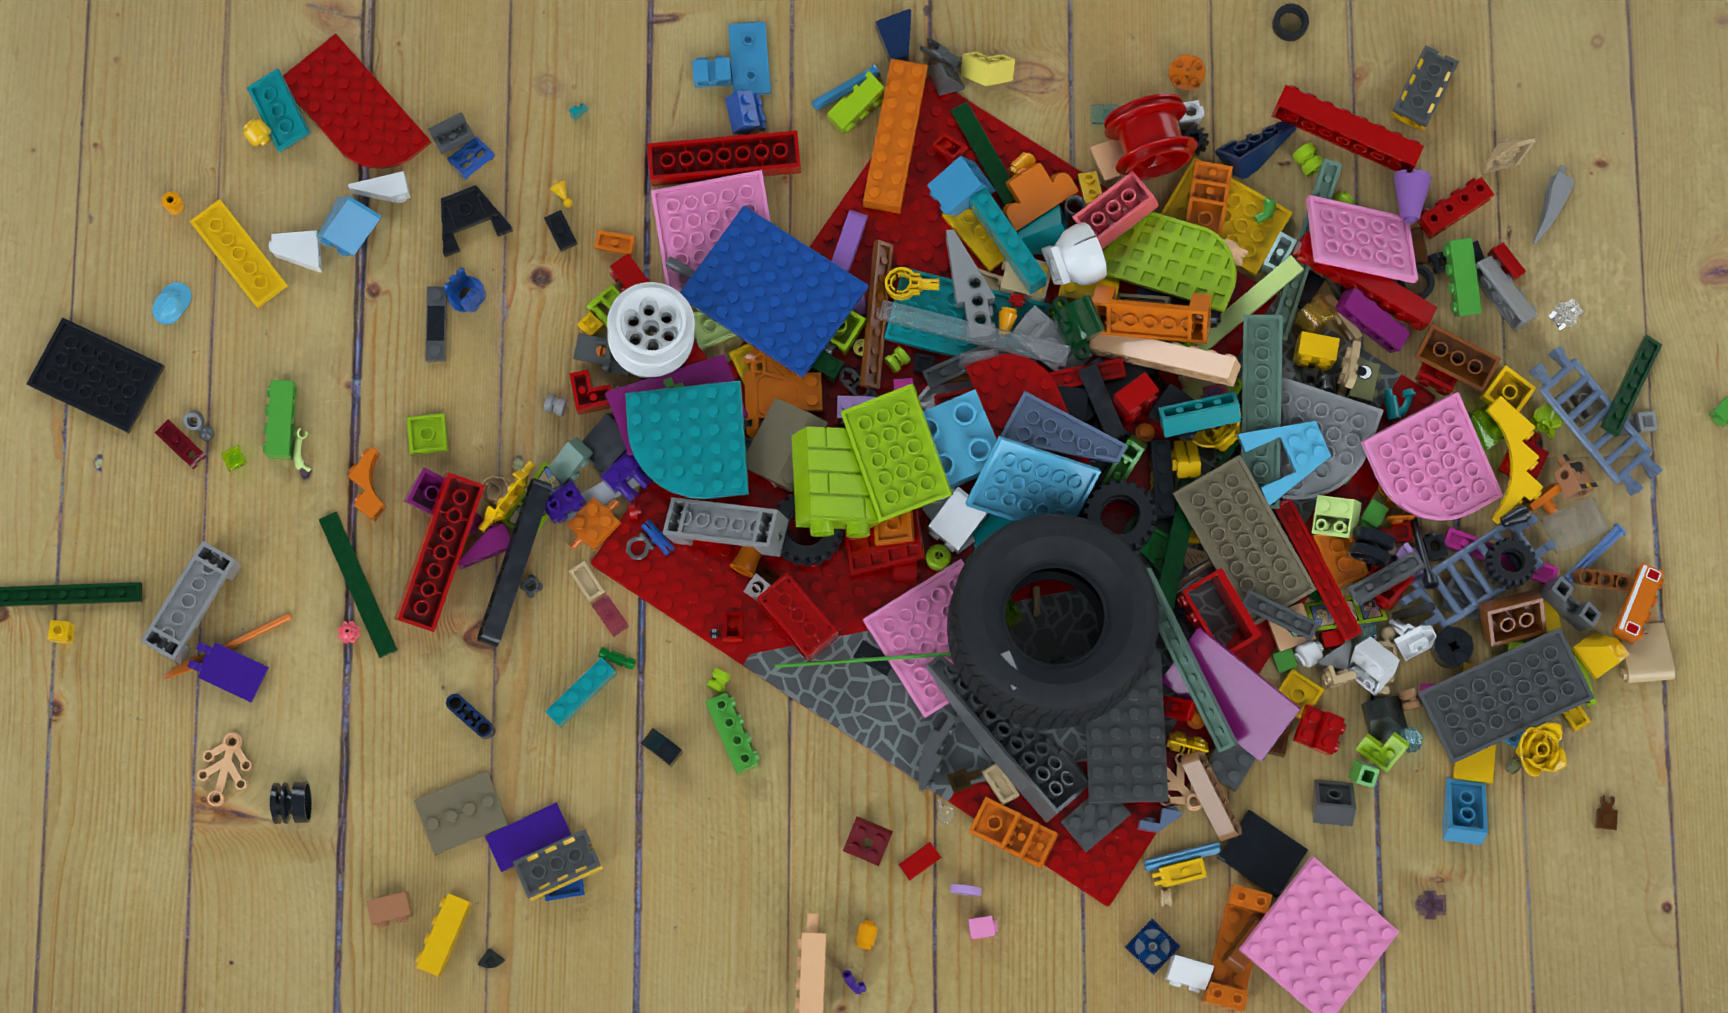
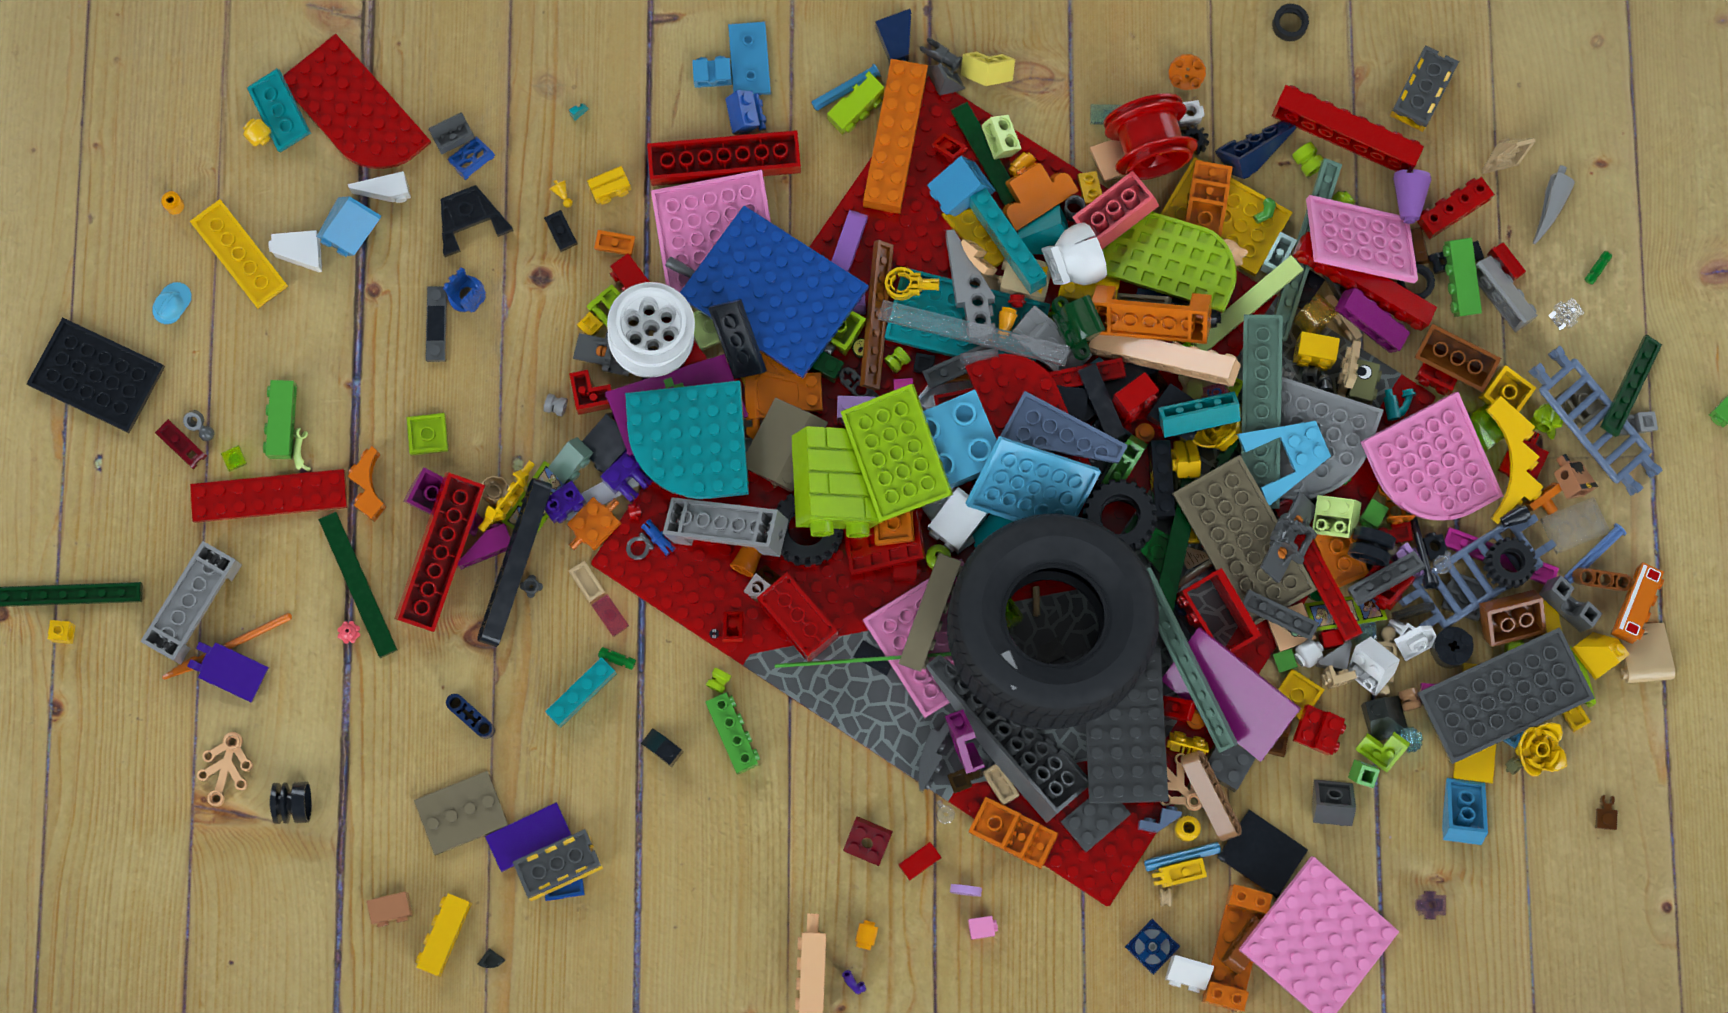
none -> red plate [190,469,348,523]
none -> yellow brick [587,166,631,205]
none -> black plate [708,299,767,379]
none -> dark tan brick [898,553,963,672]
none -> magenta window [945,709,985,774]
none -> light nougat slope [961,239,998,276]
none -> yellowish green brick [981,115,1022,159]
none -> yellow head [1174,815,1201,842]
none -> dark grey piece [1260,492,1317,583]
none -> clear piece [1433,551,1452,574]
none -> green axle [1585,251,1612,285]

